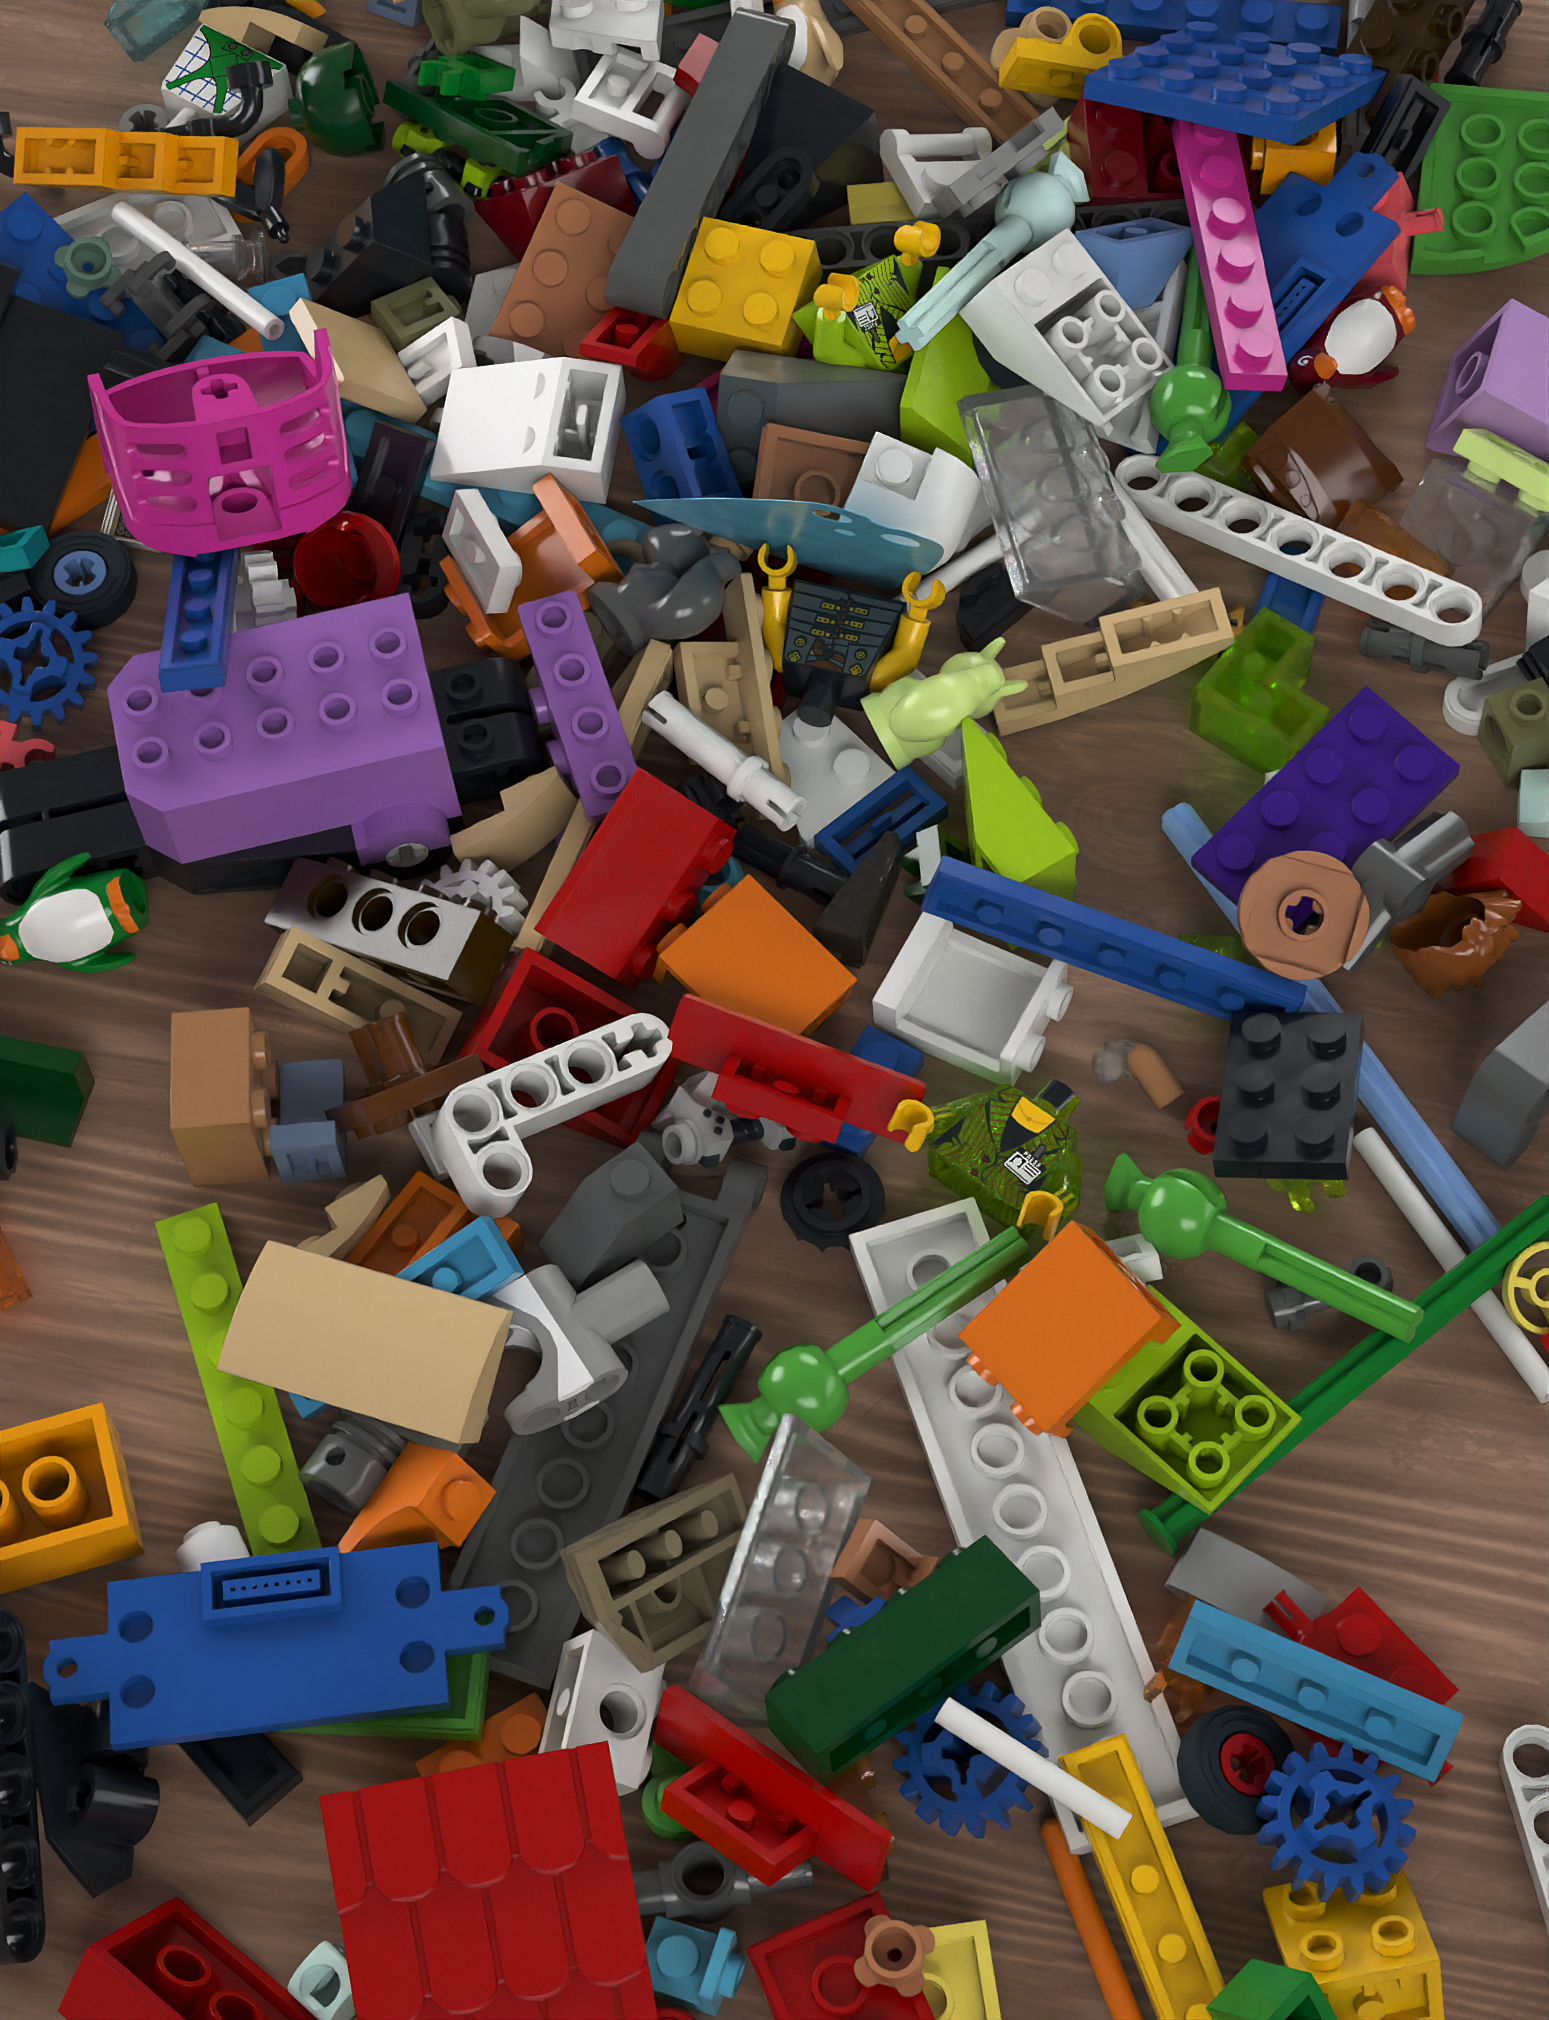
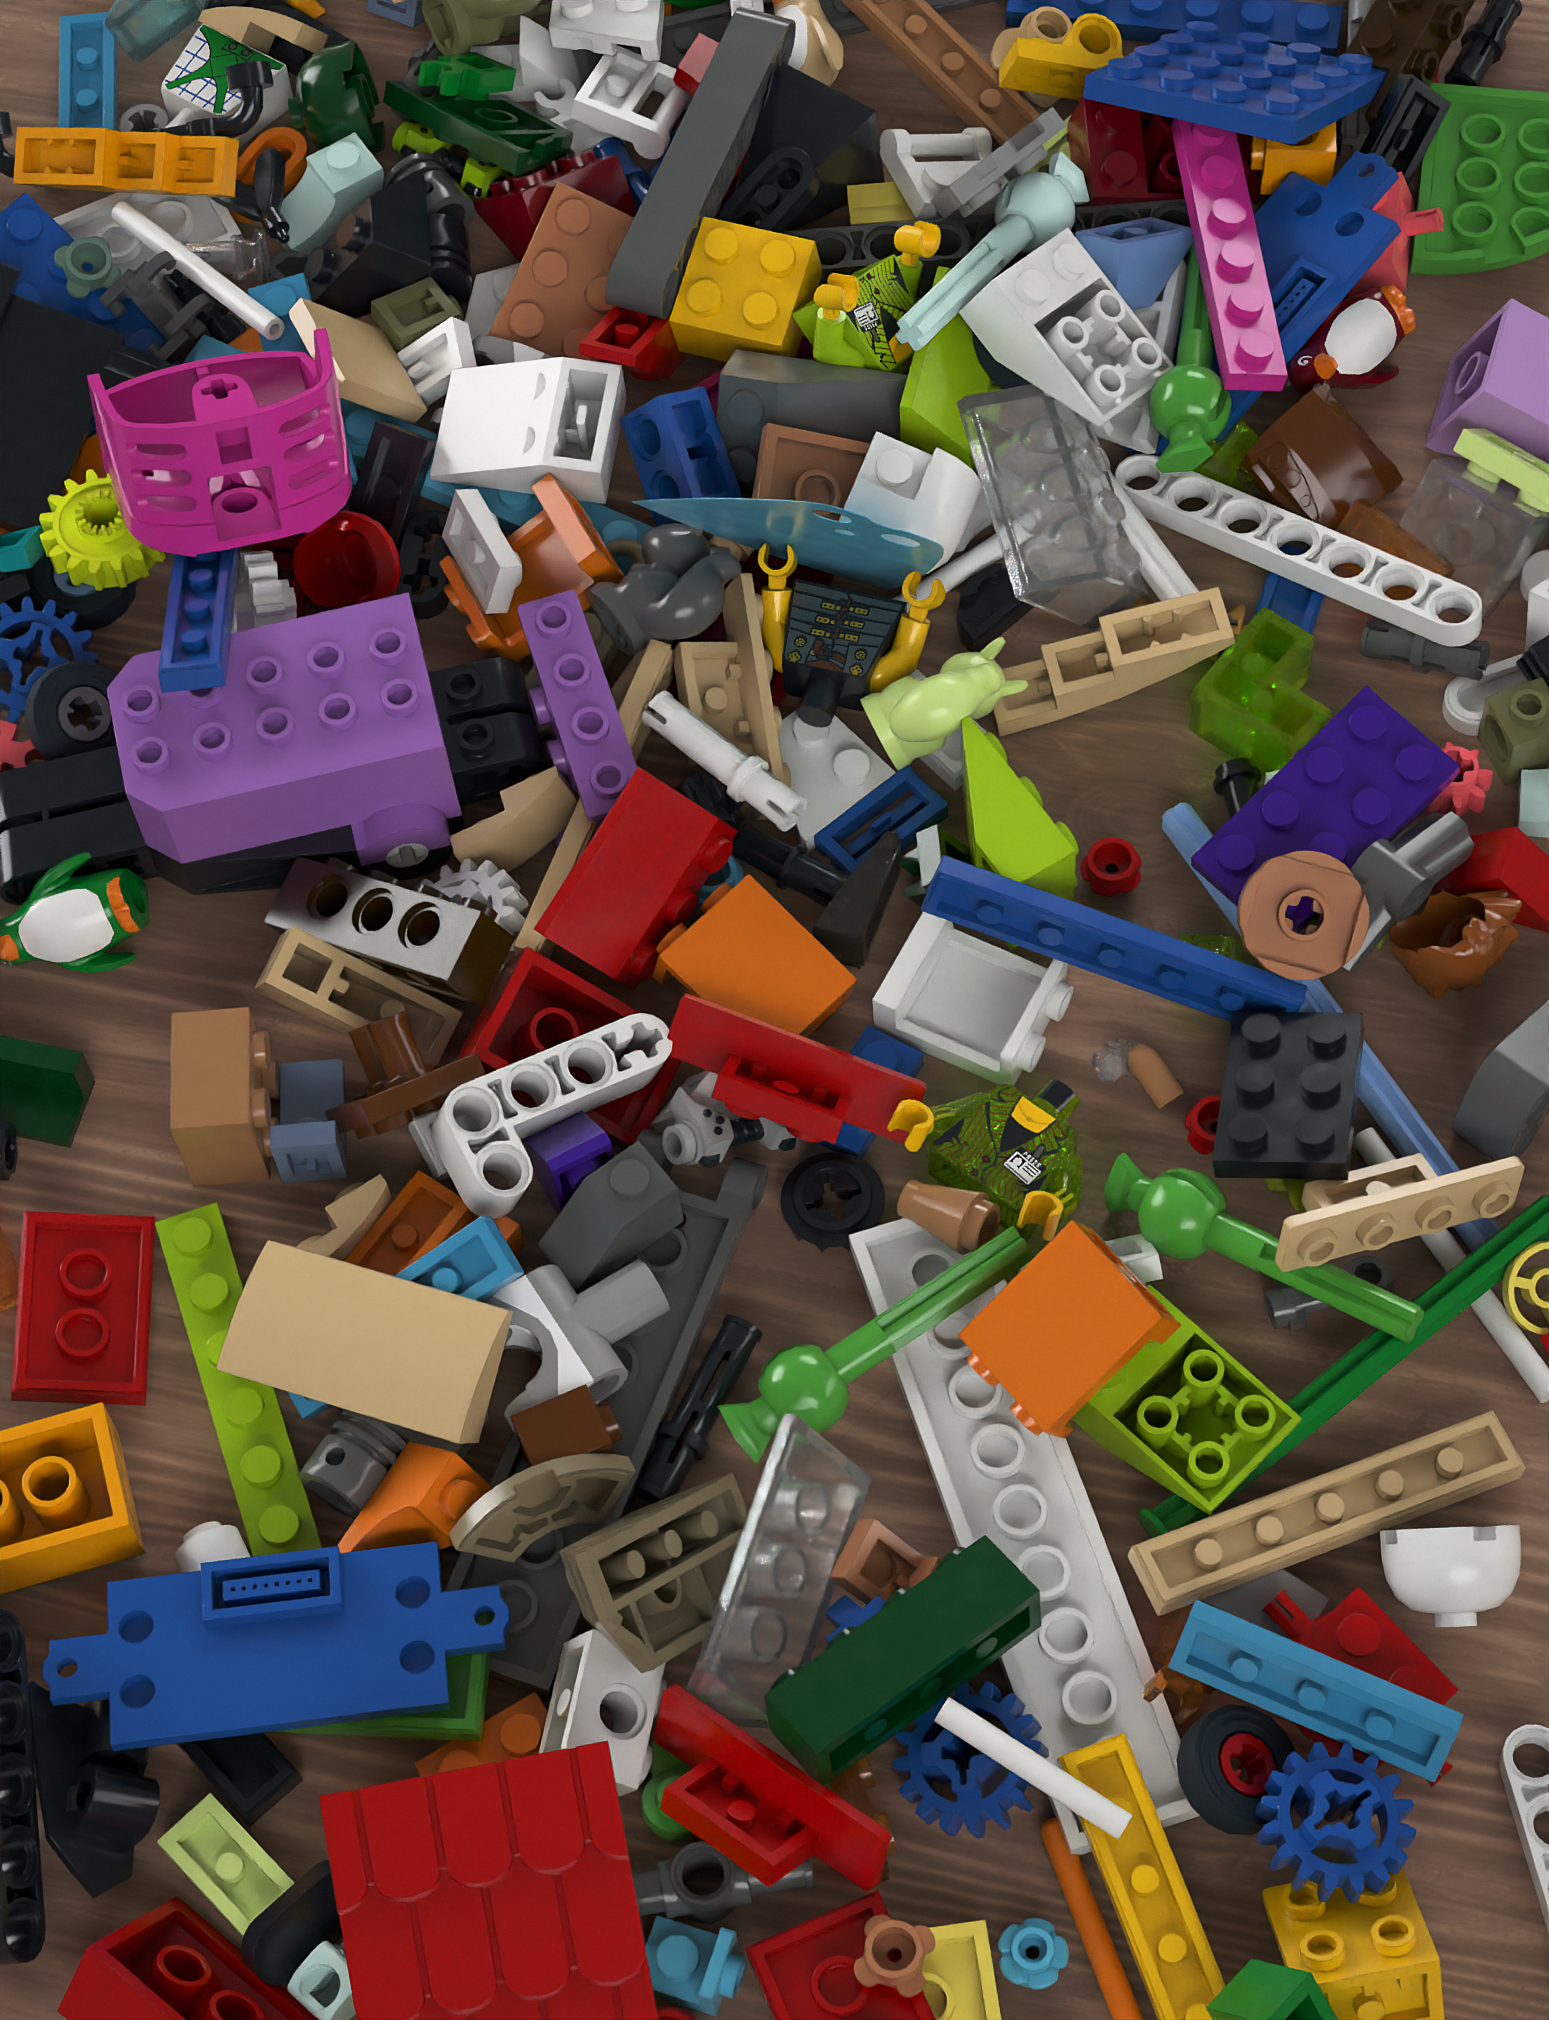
none -> red tile [11,1211,156,1406]
none -> black bush [25,660,117,761]
none -> neon yellow gear [39,469,166,591]
none -> dark azure plate [58,11,119,131]
none -> yellowish green plate [157,1793,294,1937]
none -> black tile [241,1859,343,1985]
none -> light aqua arch [277,132,385,256]
none -> dark tan tile [449,1453,636,1563]
none -> reddish brown brick [510,1384,623,1468]
none -> dark purple slope [524,1111,614,1215]
none -> medium nougat cone [897,1179,1001,1255]
none -> medium azure plate [998,1918,1069,1990]
none -> red plate [1080,837,1142,897]
none -> tan tile [1127,1410,1526,1616]
none -> black pin [1213,758,1262,819]
none -> tan bracket [1275,1153,1525,1272]
none -> white cylinder [1380,1525,1522,1627]
none -> coral gear [1425,742,1493,817]

